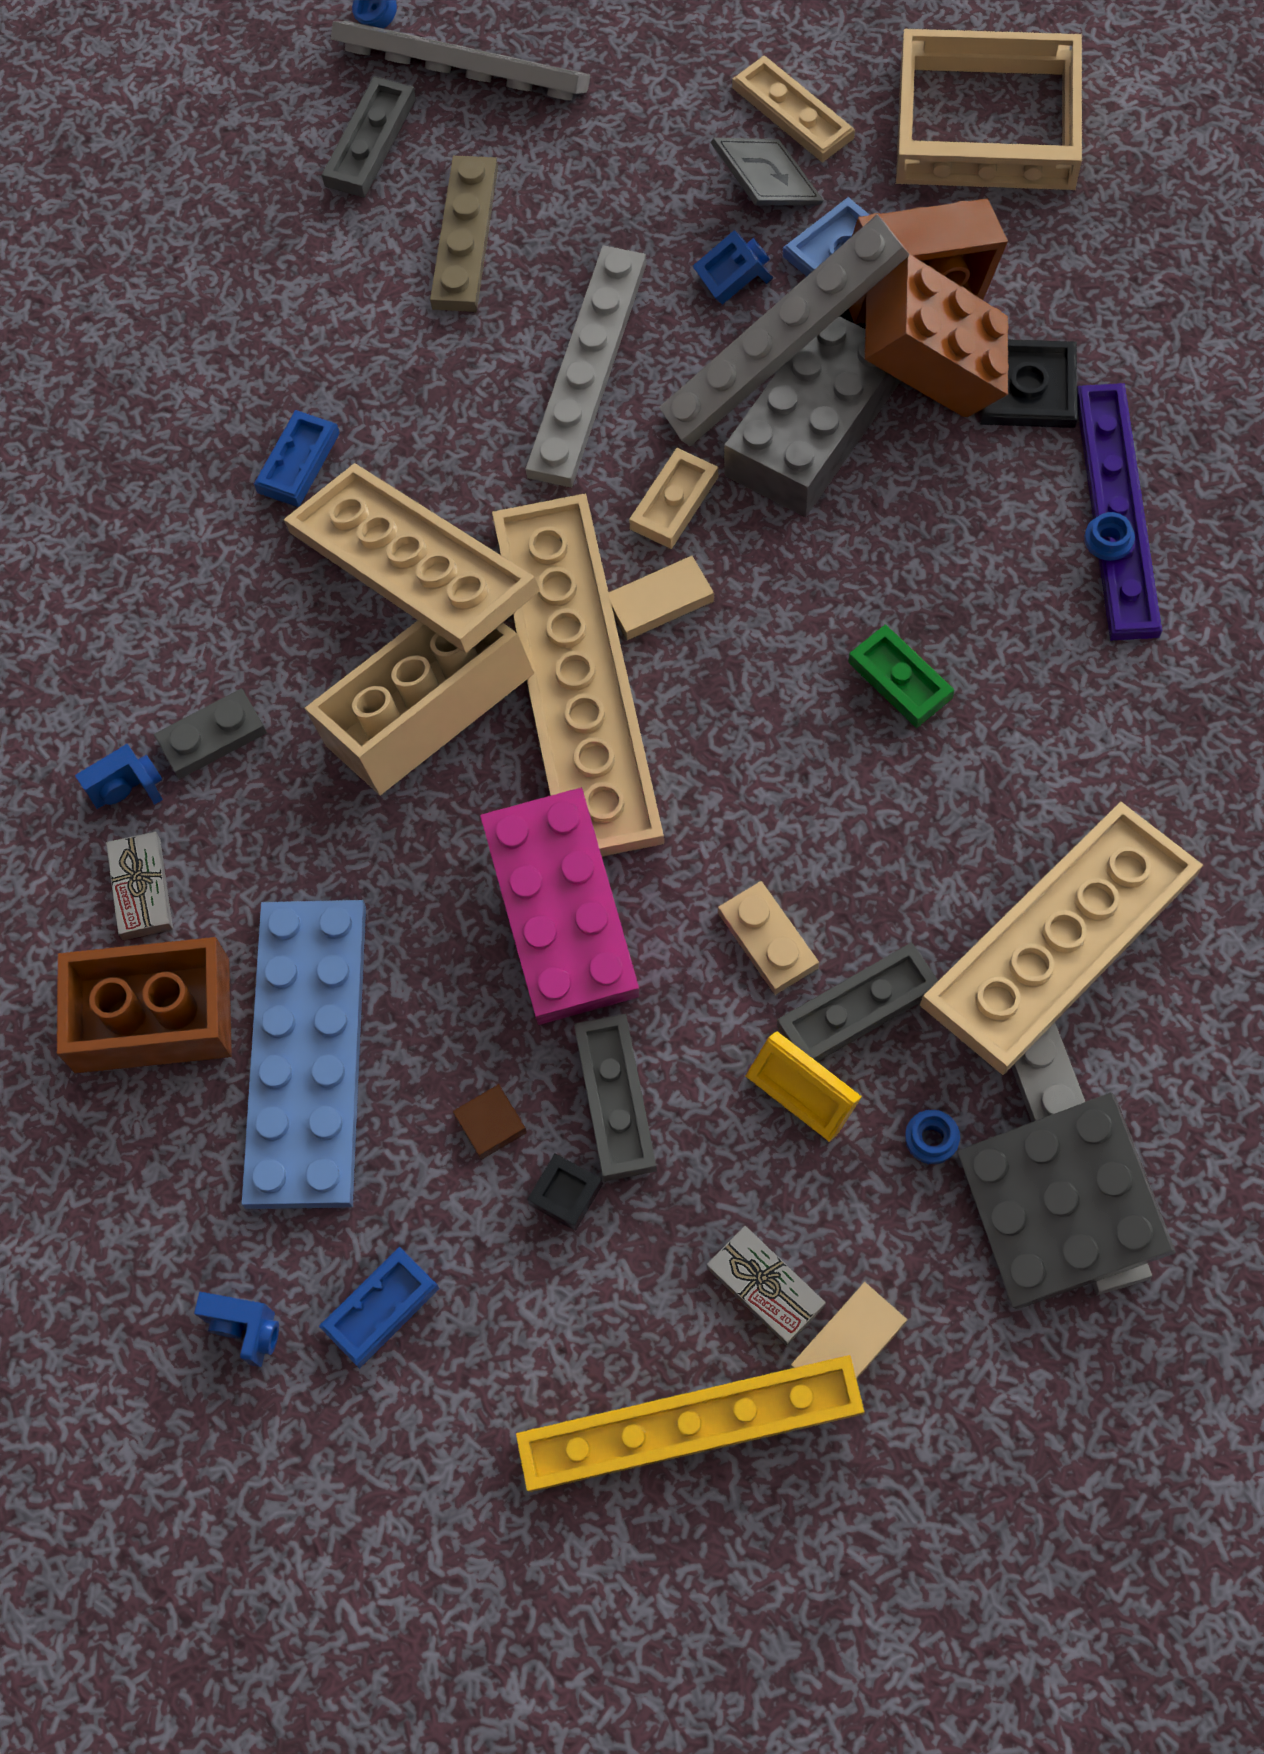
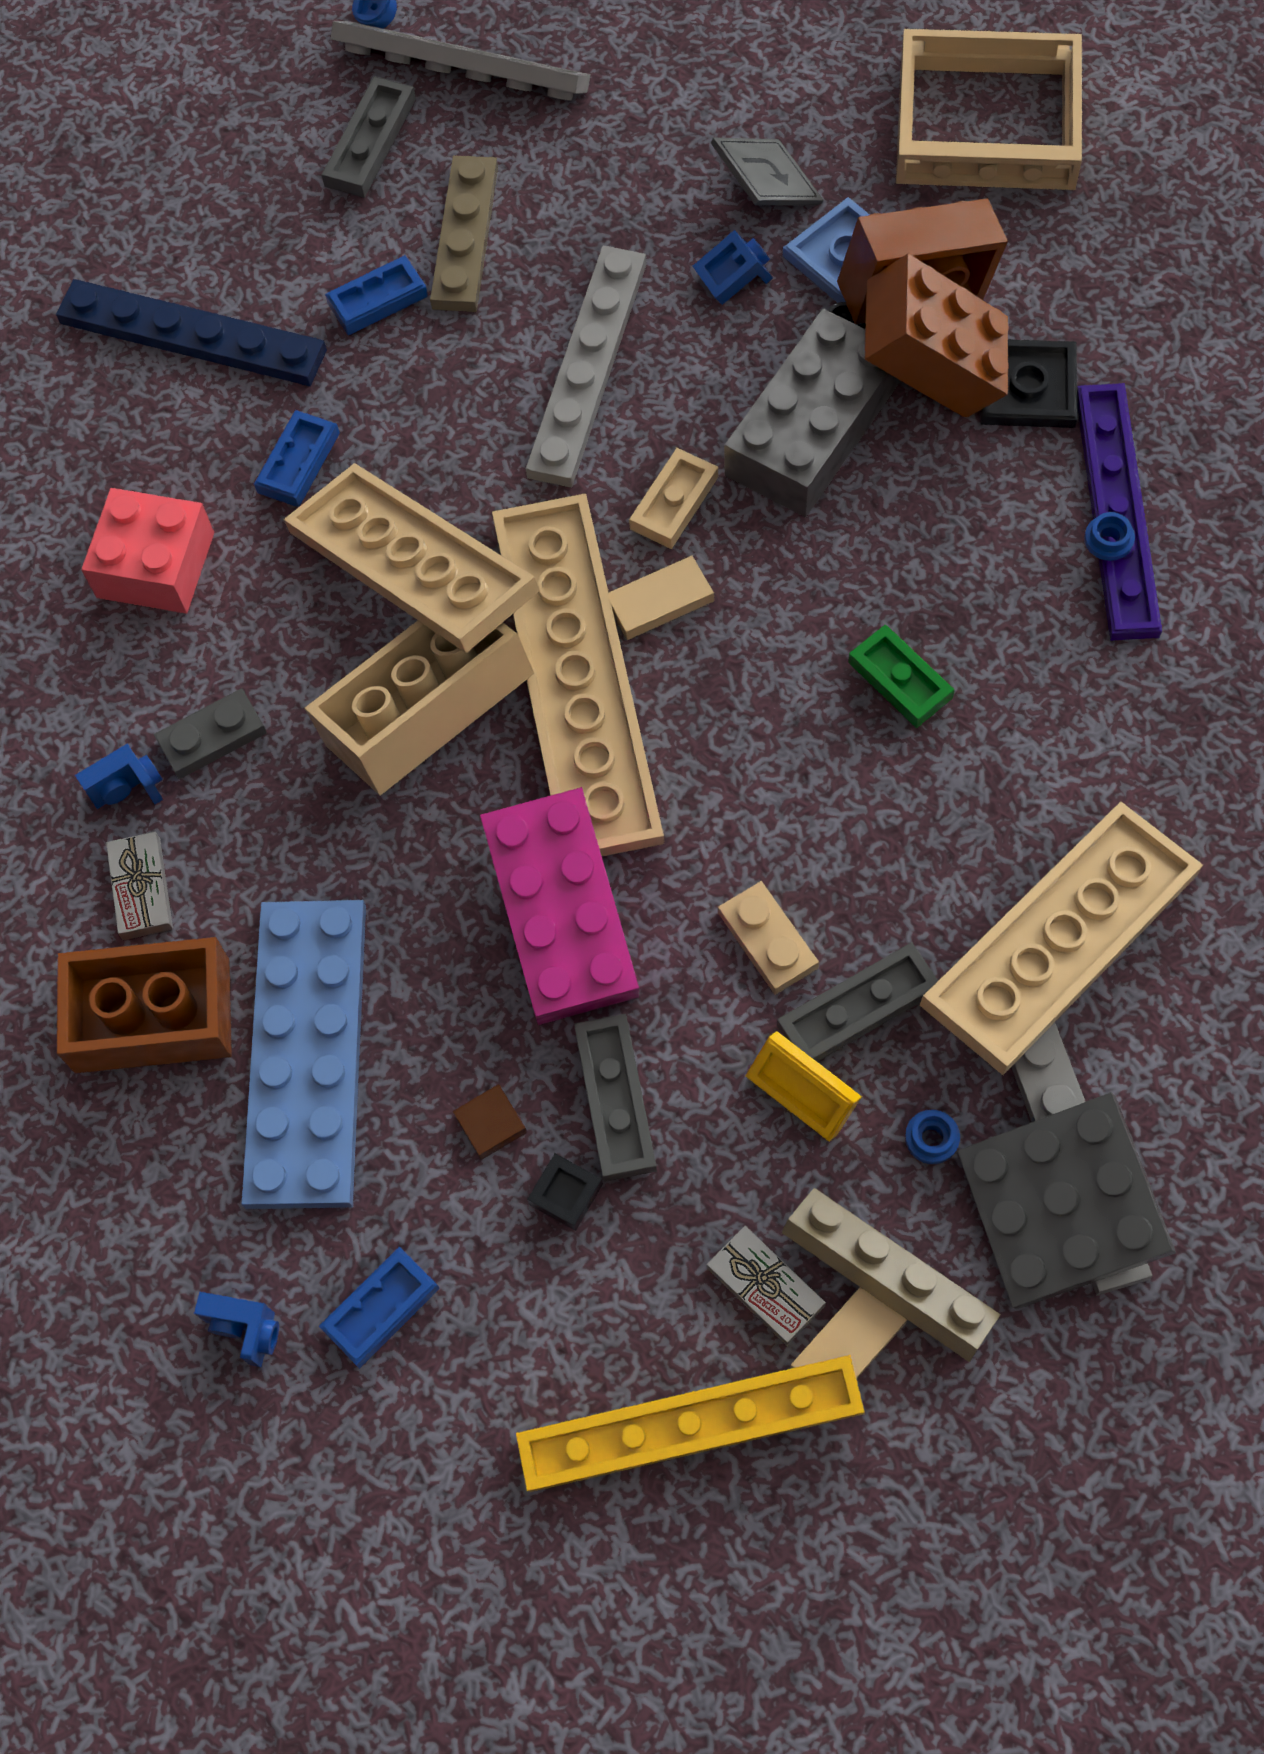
light grey plate [659,214,910,446] -> none
tan tile [732,55,855,163] -> none
none -> dark blue plate [56,279,327,387]
none -> coral brick [81,488,214,614]
none -> blue plate [325,255,428,336]
none -> dark tan plate [781,1188,1001,1362]

